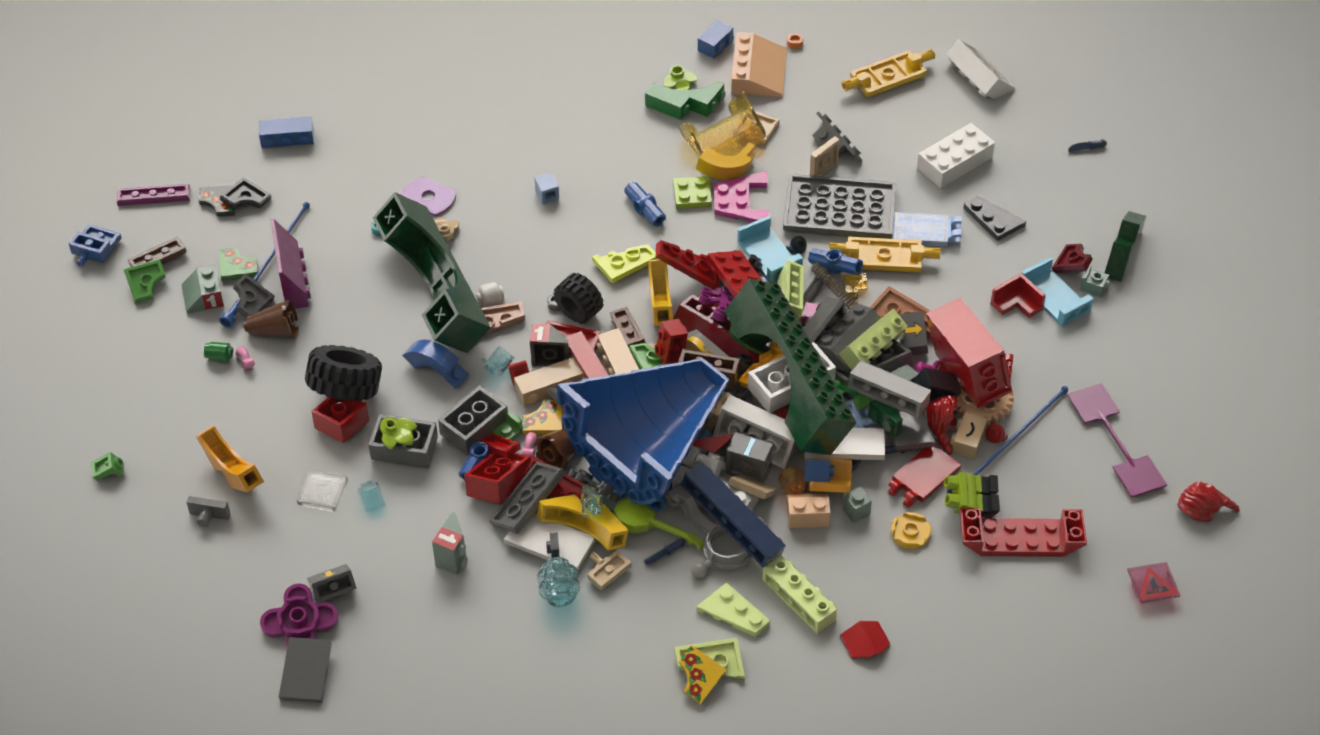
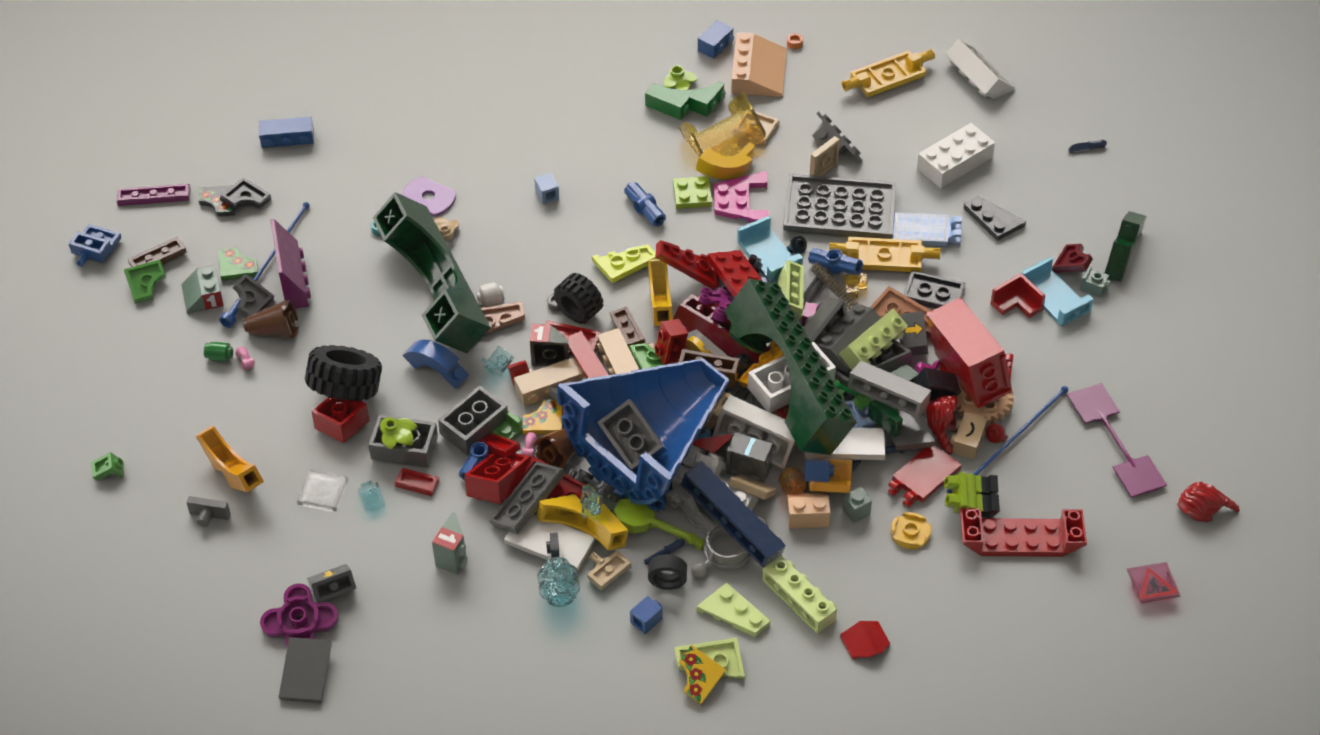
none -> red tile [395,468,440,497]
none -> dark grey brick [597,399,668,474]
none -> blue brick [630,596,663,634]
none -> black tyre [648,554,687,590]
none -> tile [903,270,966,309]

